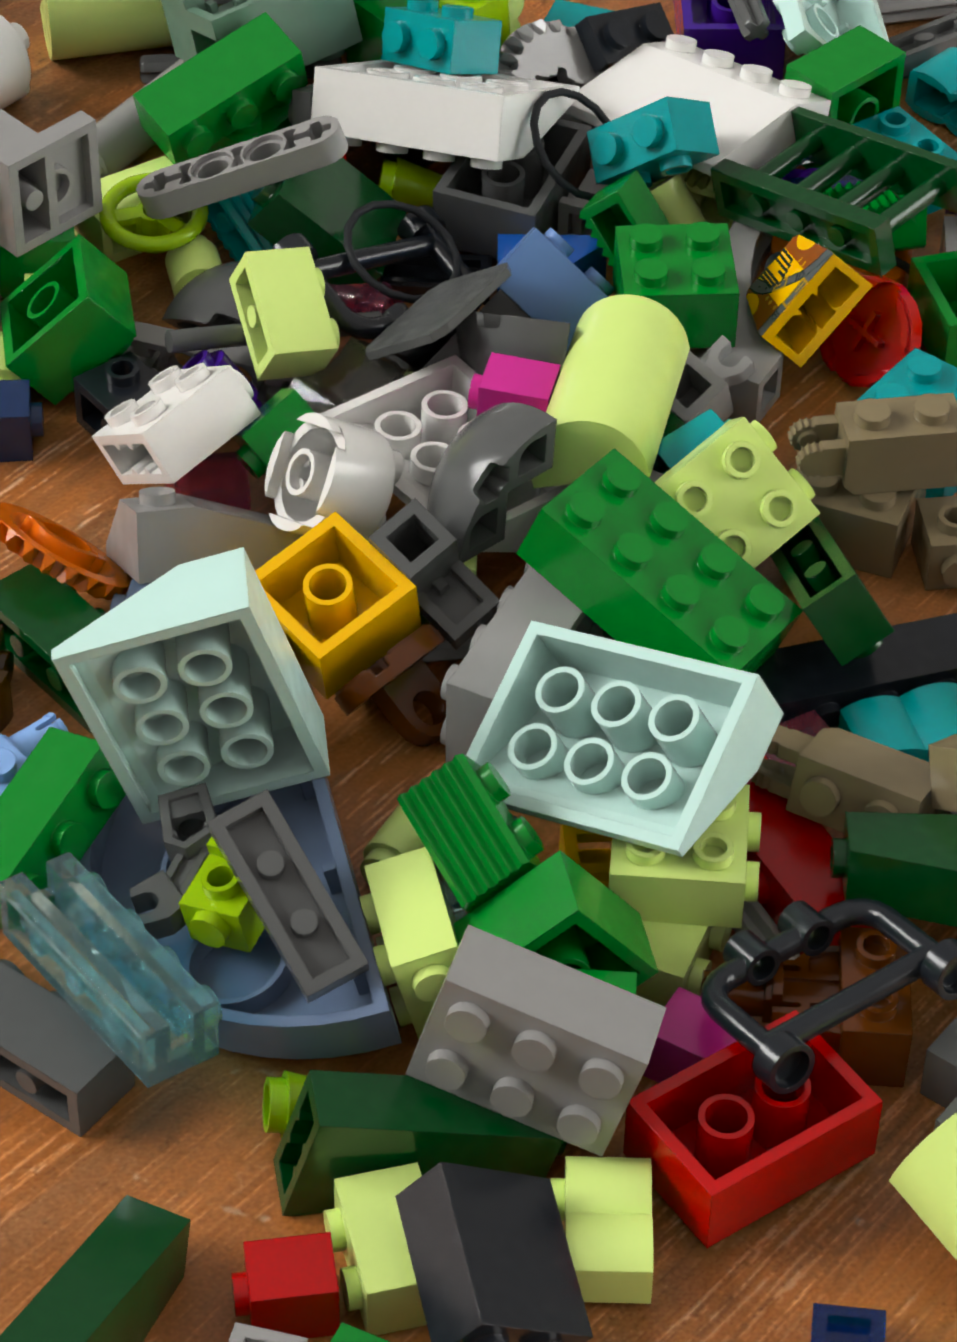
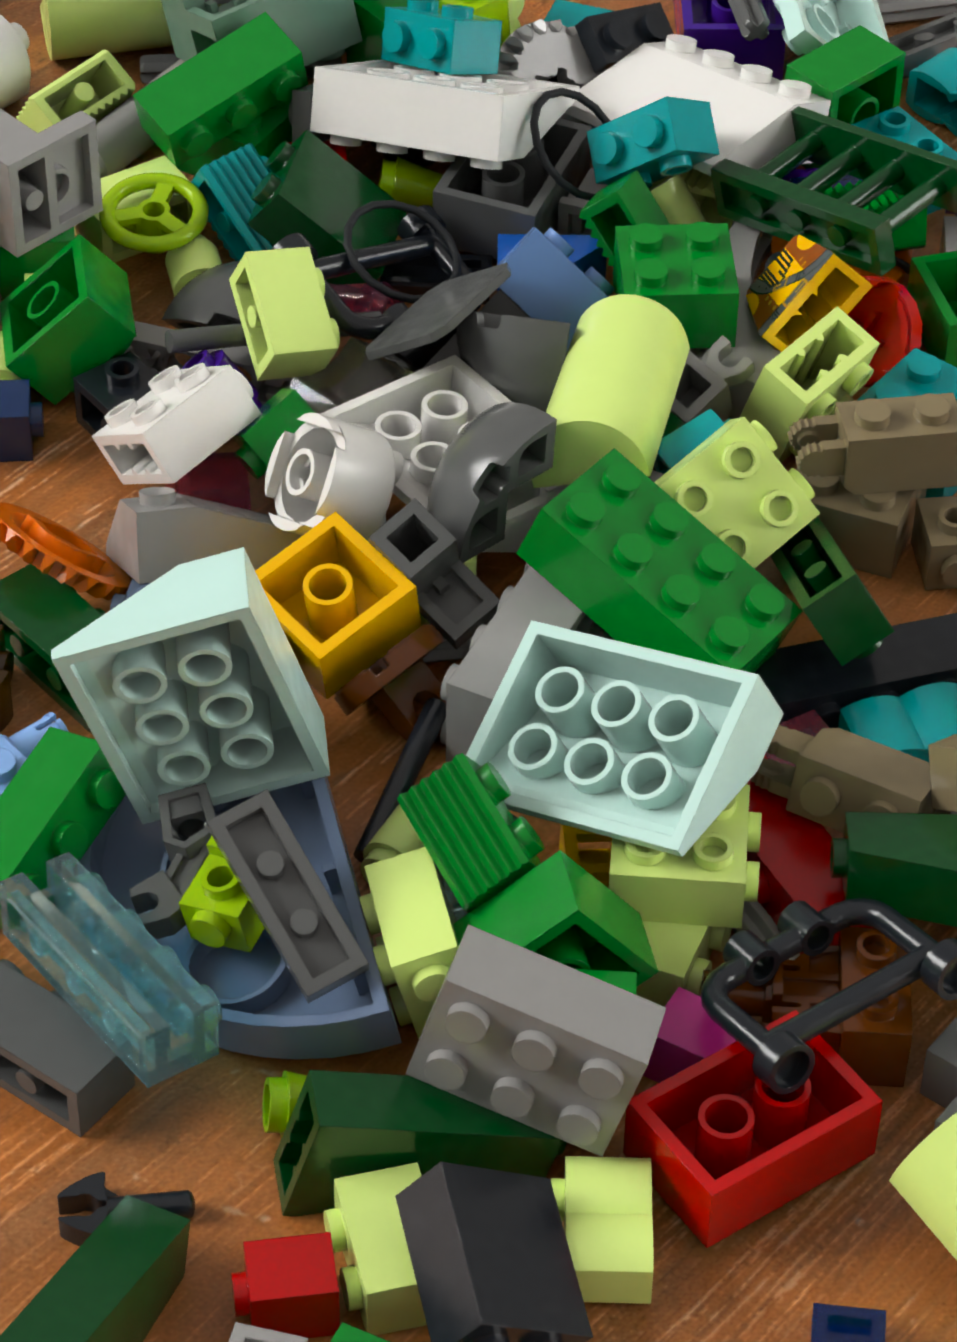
light grey beam [136,116,349,219] -> none
dark pink brick [468,352,561,416] -> none
none -> yellowish green brick [16,49,135,133]
none -> black bar [57,1172,195,1246]
none -> black bar [353,698,446,863]
none -> yellowish green brick [740,306,880,463]

